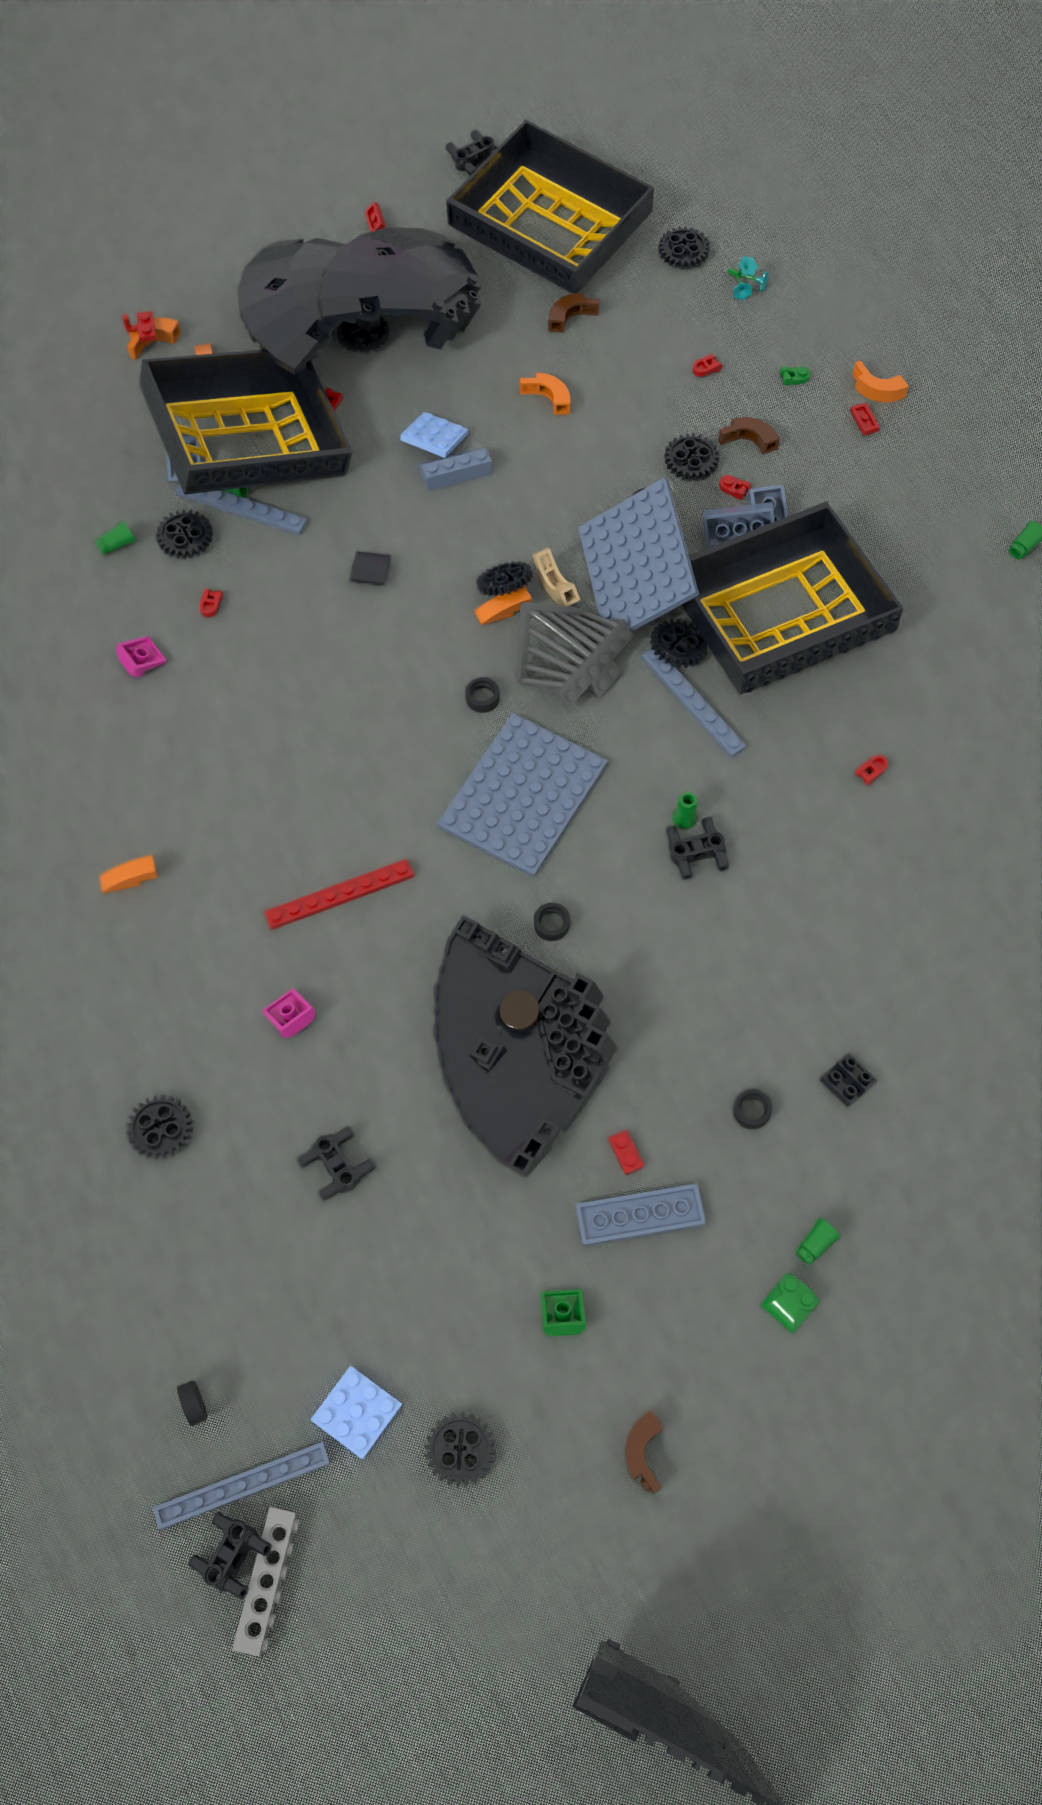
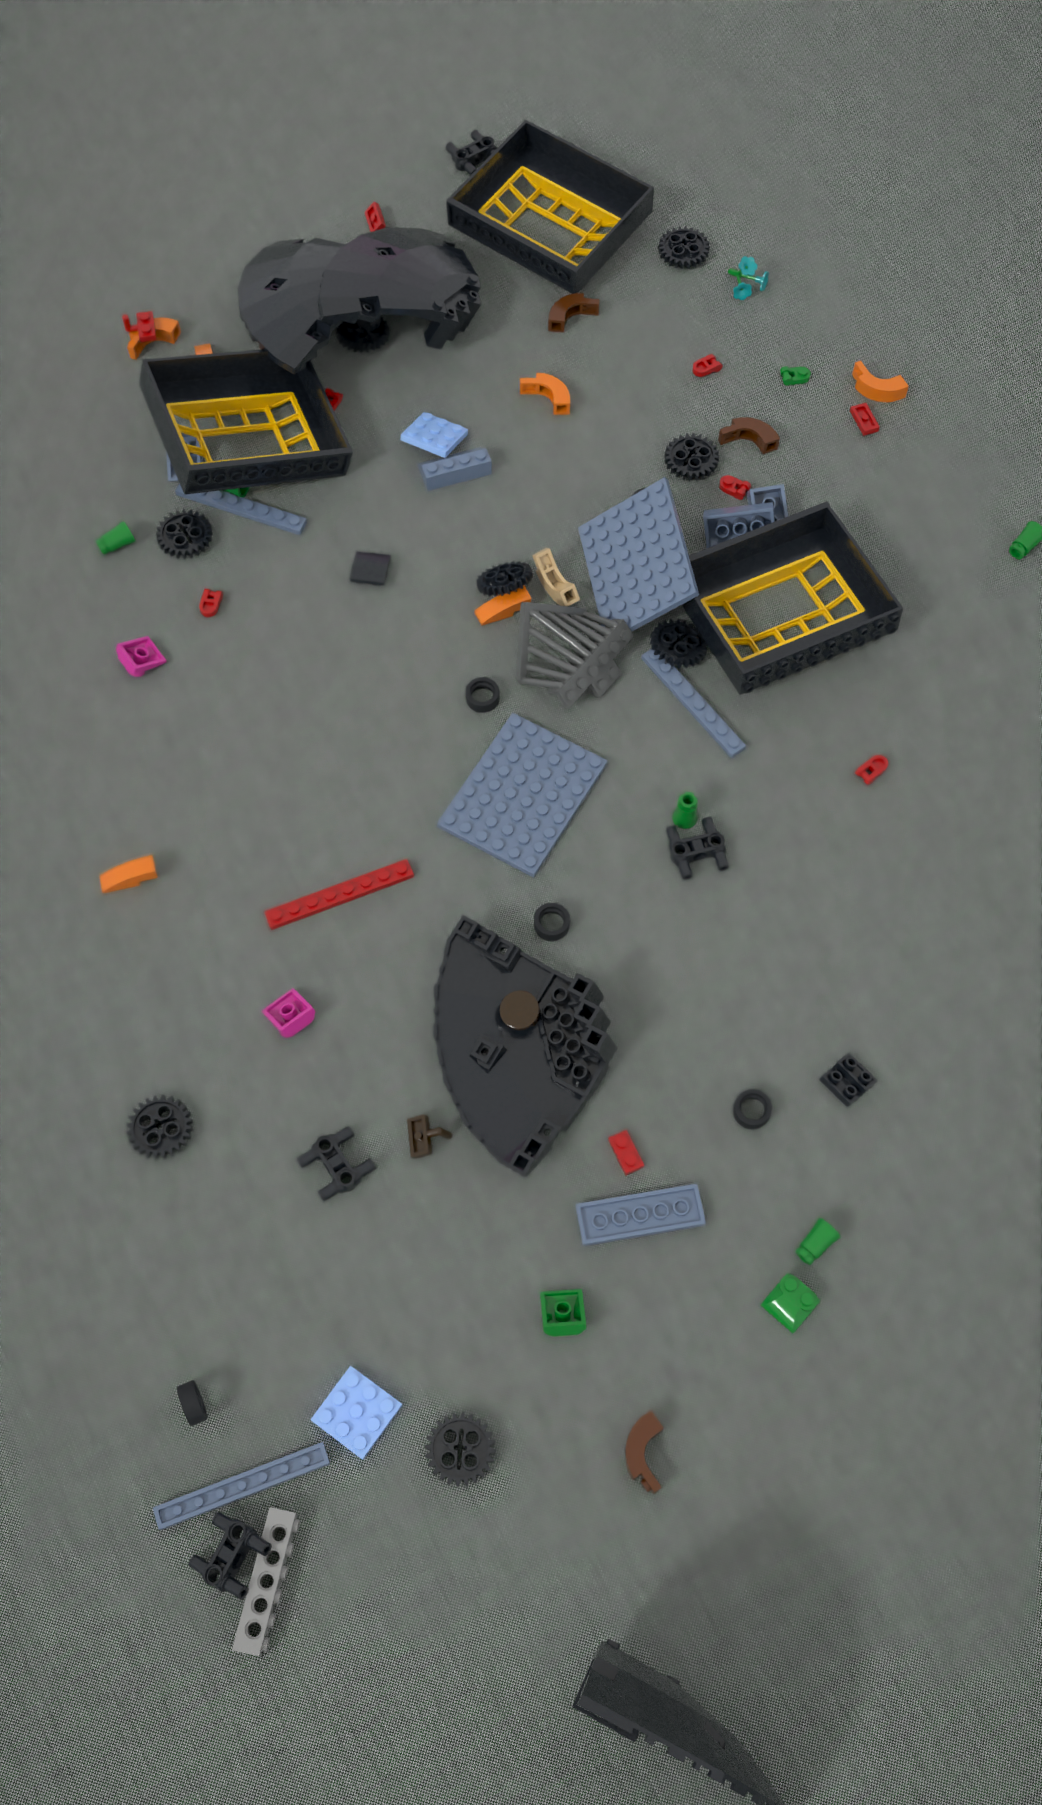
none -> dark brown plate [407,1114,453,1159]

